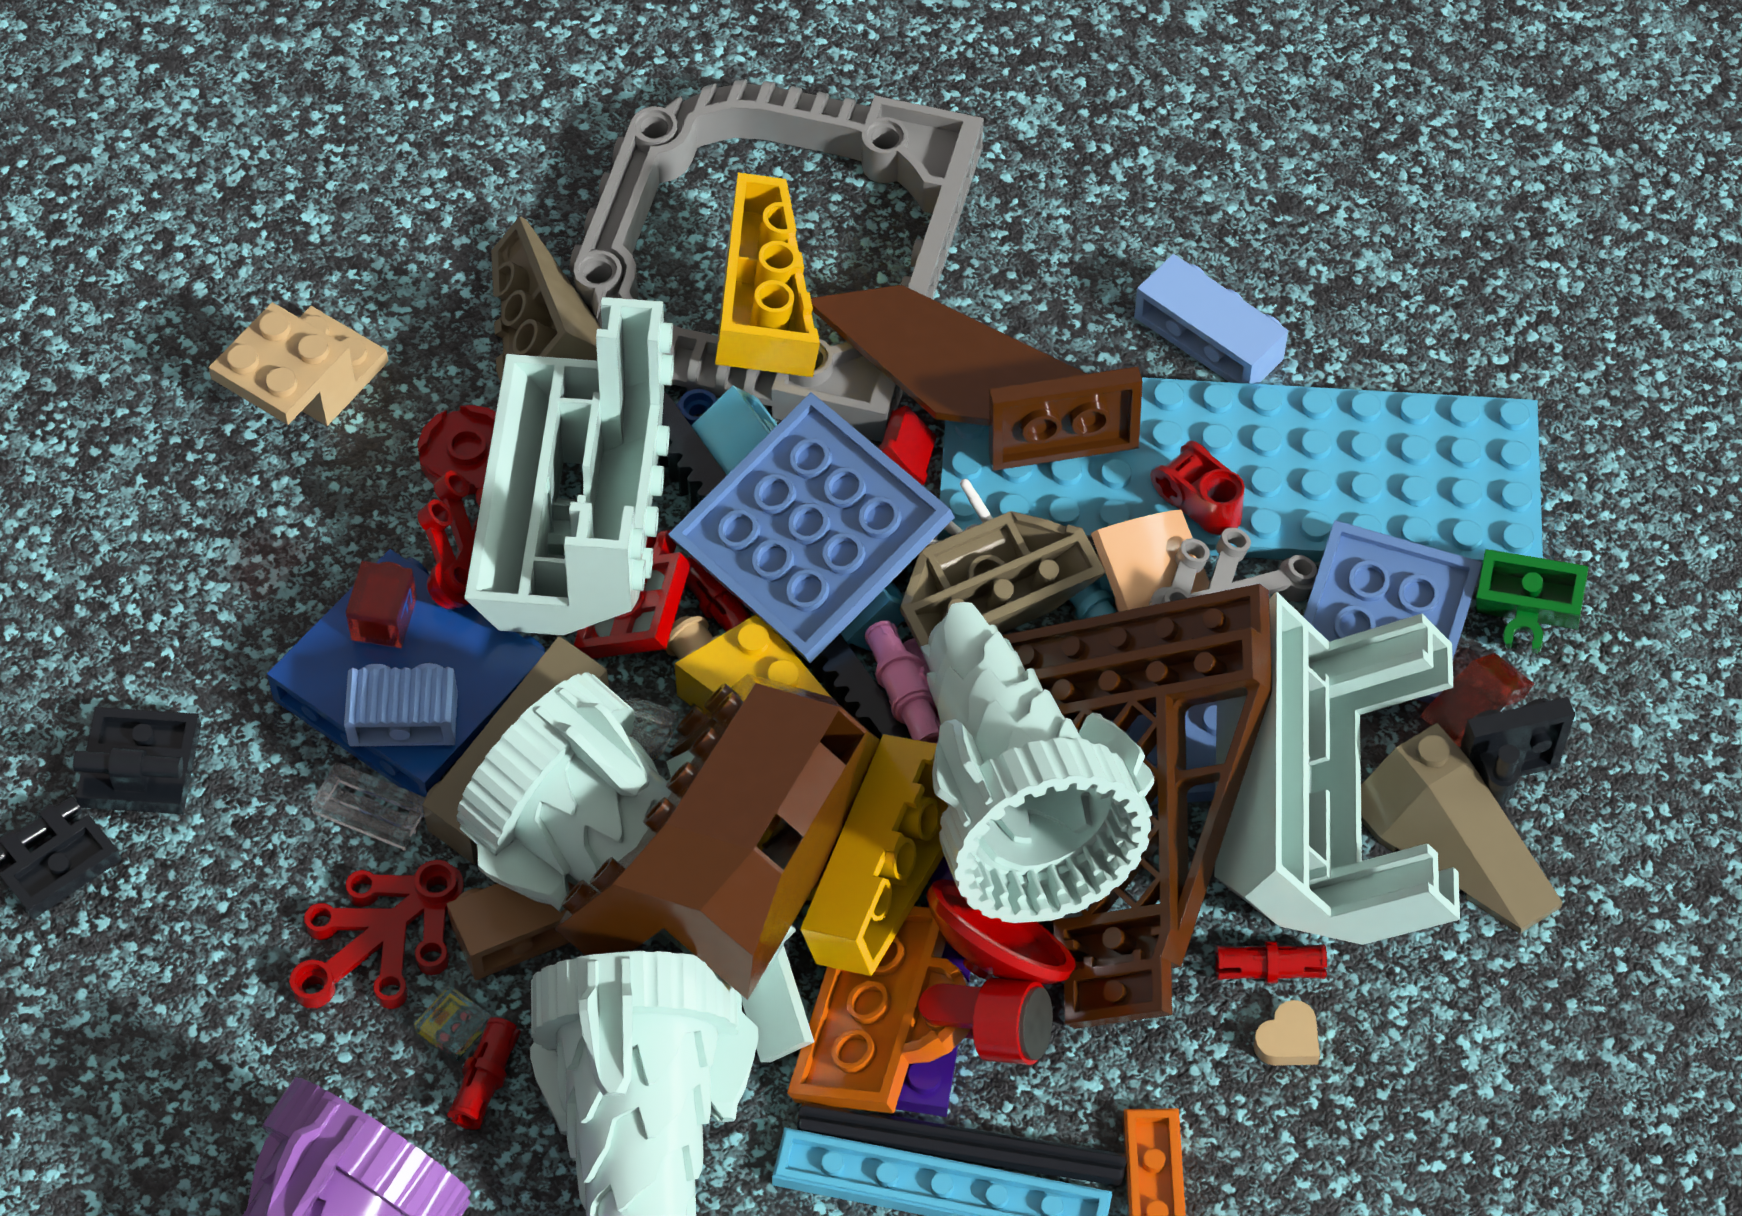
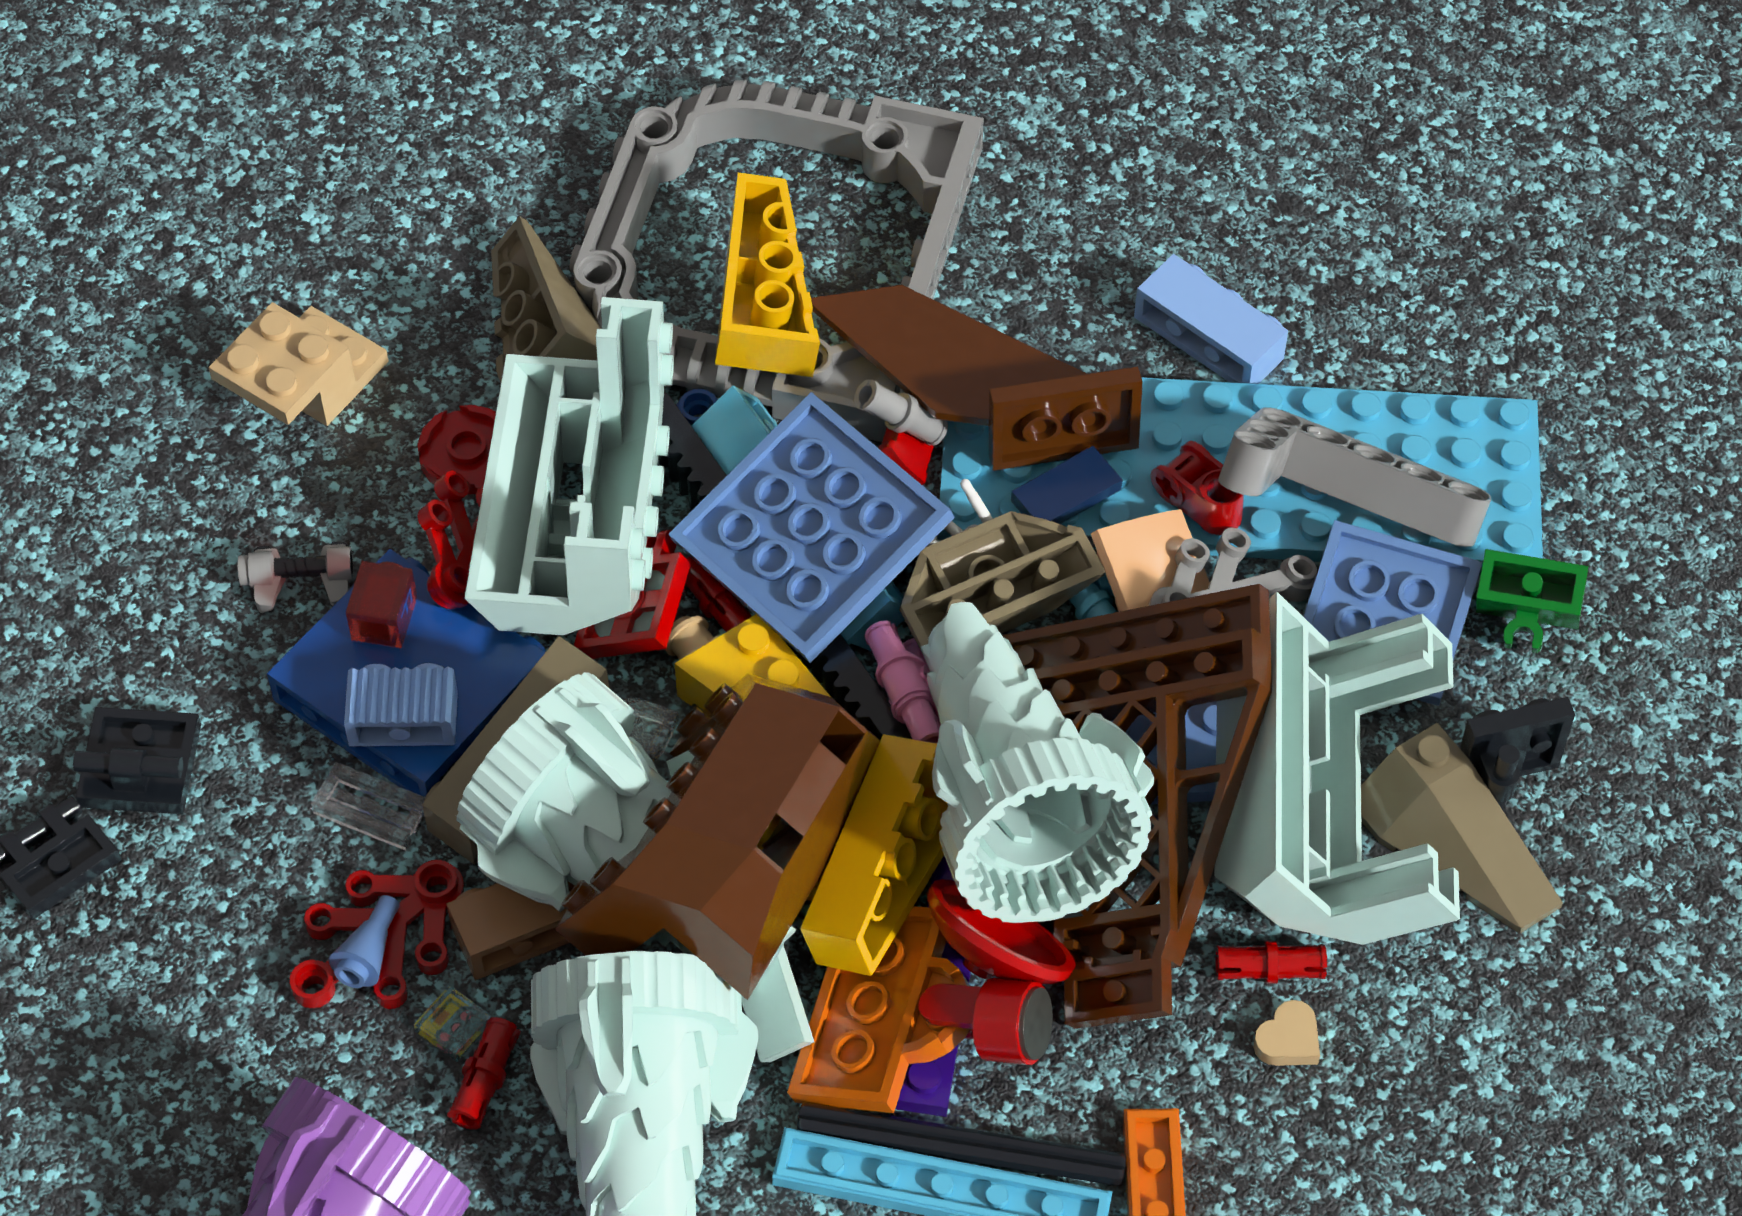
clear red slope [1421,653,1535,747] -> none
none -> light grey piece [238,541,354,613]
none -> medium blue cone [329,895,400,988]
none -> light grey pin [854,379,948,446]
none -> dark blue tile [1011,446,1123,524]
none -> light grey beam [1218,408,1491,547]

